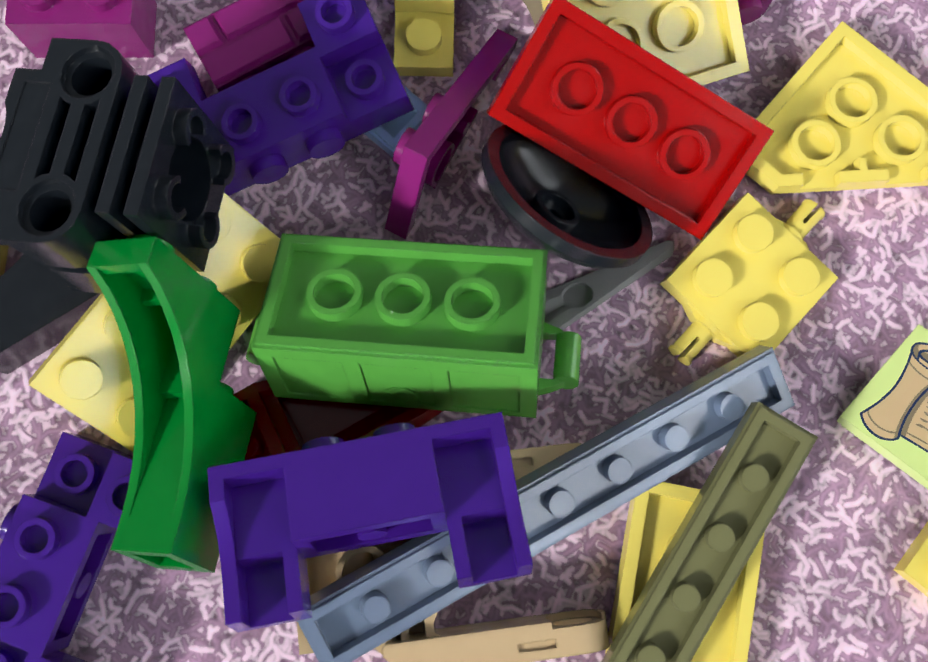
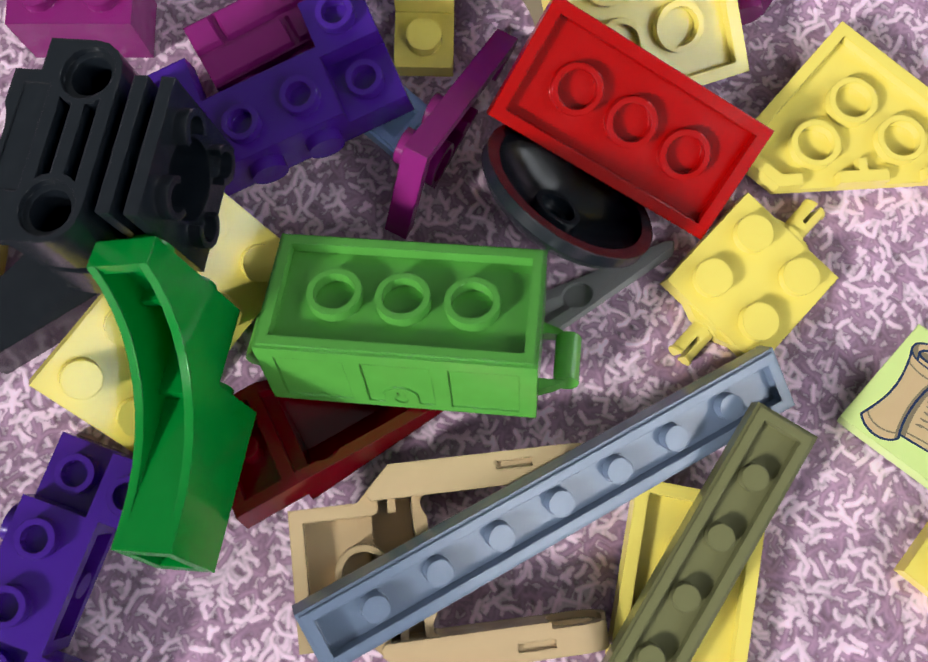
dark purple bracket [207,412,533,632] -> none

